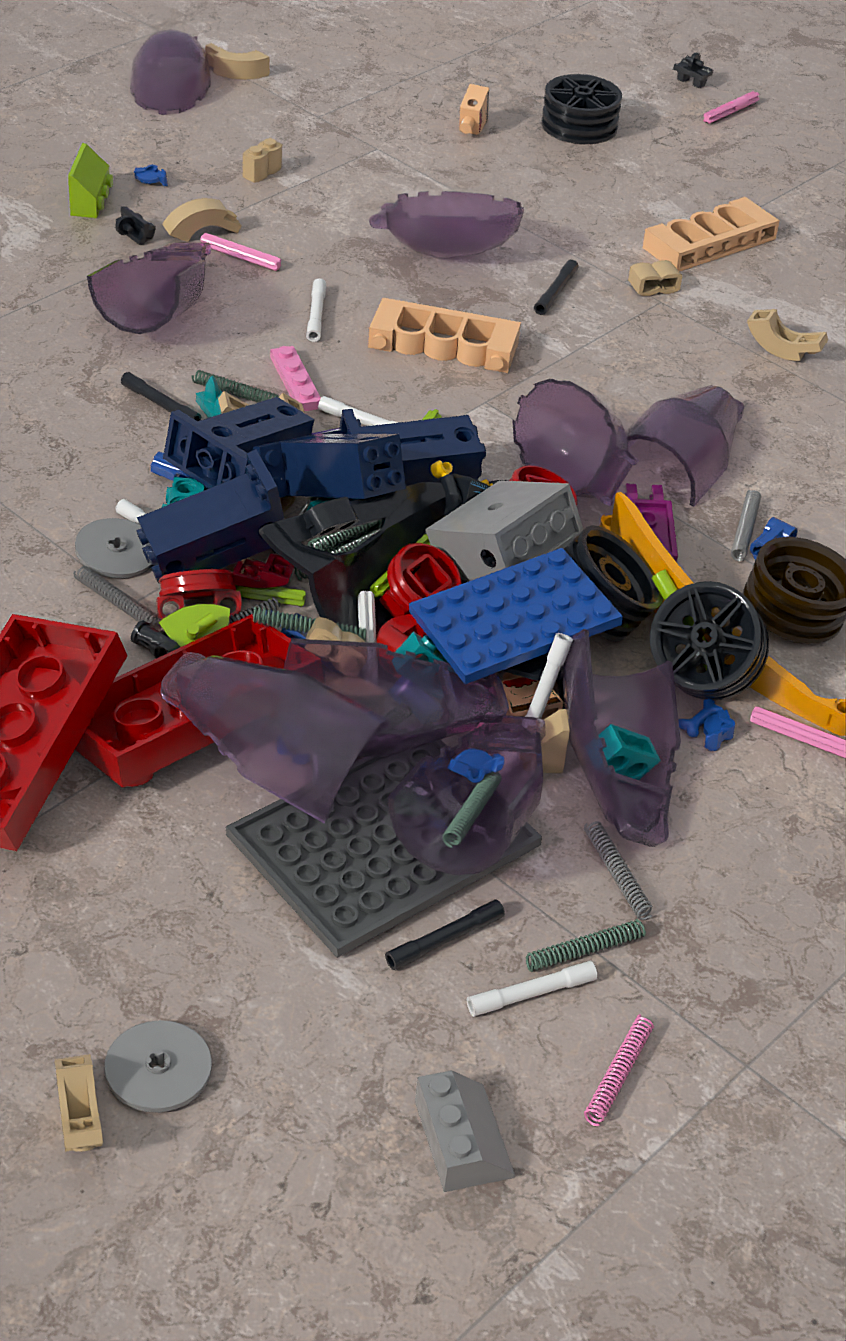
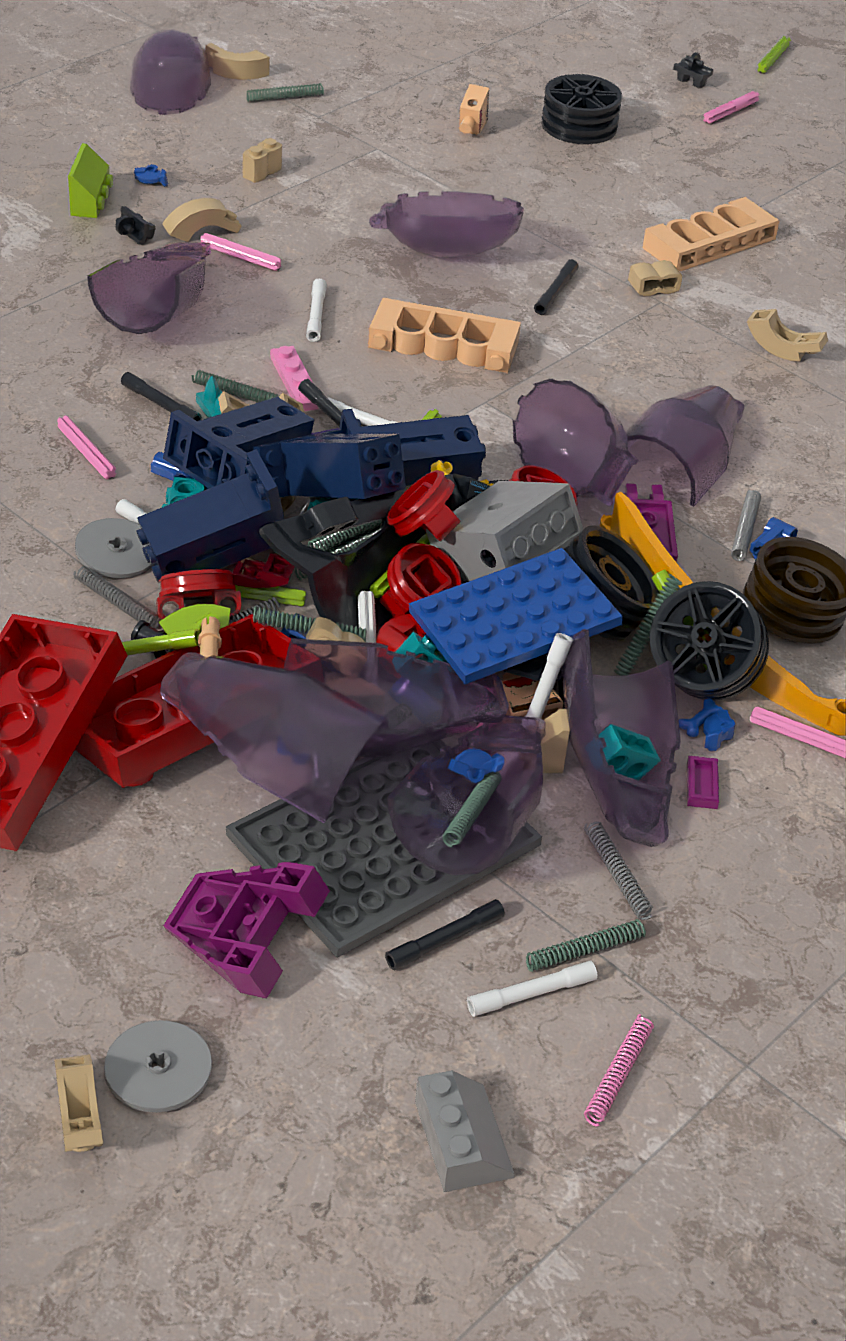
none -> bright pink axle [57,416,116,479]
none -> lime piece [122,628,200,656]
none -> magenta wedge [163,862,330,999]
none -> light nougat pin [198,616,222,683]
none -> sand green piece [246,83,324,102]
none -> black piece [298,379,342,427]
none -> red piece [387,470,461,542]
none -> sand green piece [614,574,682,681]
none -> magenta tile [687,756,719,809]
none -> lime axle [757,36,791,73]

